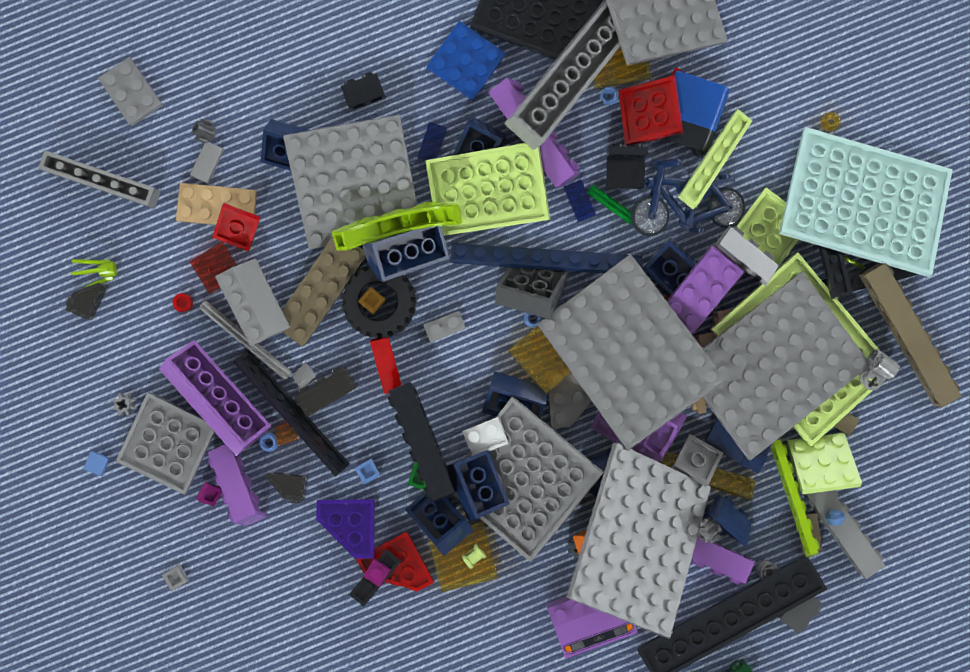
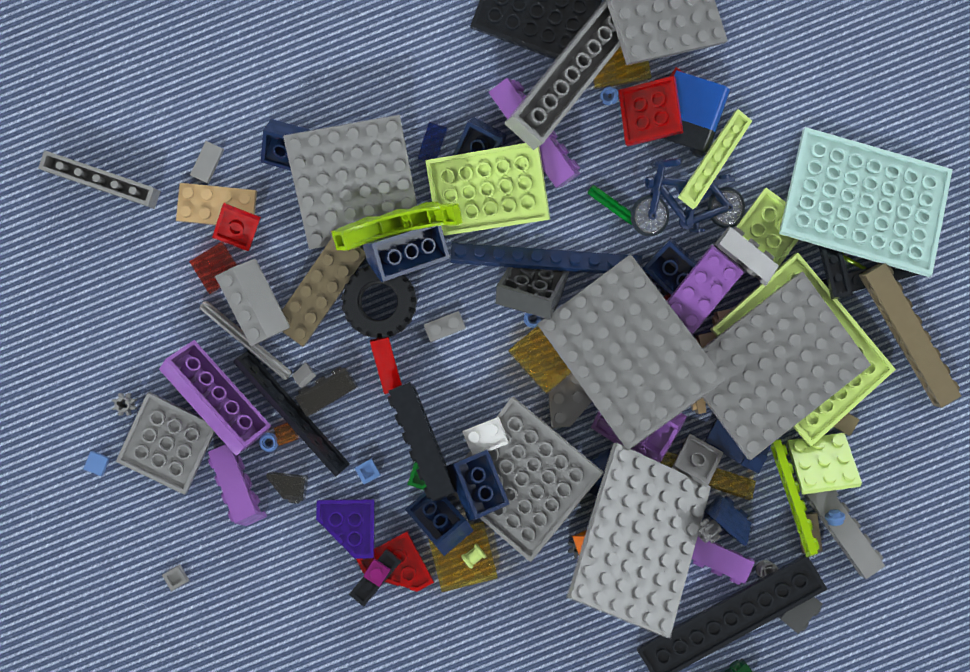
clear smoke slope [65,283,109,320] -> none
lime plant [71,259,117,289] -> none
light grey plate [98,57,163,127] -> none
red tile [173,293,193,312] -> none
dark grey gear [192,119,216,143] -> none
magenta plate [196,482,222,506] -> none
black brick [341,72,386,112] -> none
pearl gold tile [358,287,386,314] -> none
blue plate [426,21,506,101] -> none
dark blue slope [482,371,550,418] -> none
medium lavender piece [546,596,638,659] -> none
clear blue plate [563,180,596,222] -> none
black bracket [606,144,648,189] -> none
clear yellow plate [821,112,841,132] -> none
light grey piece [859,349,900,390] -> none

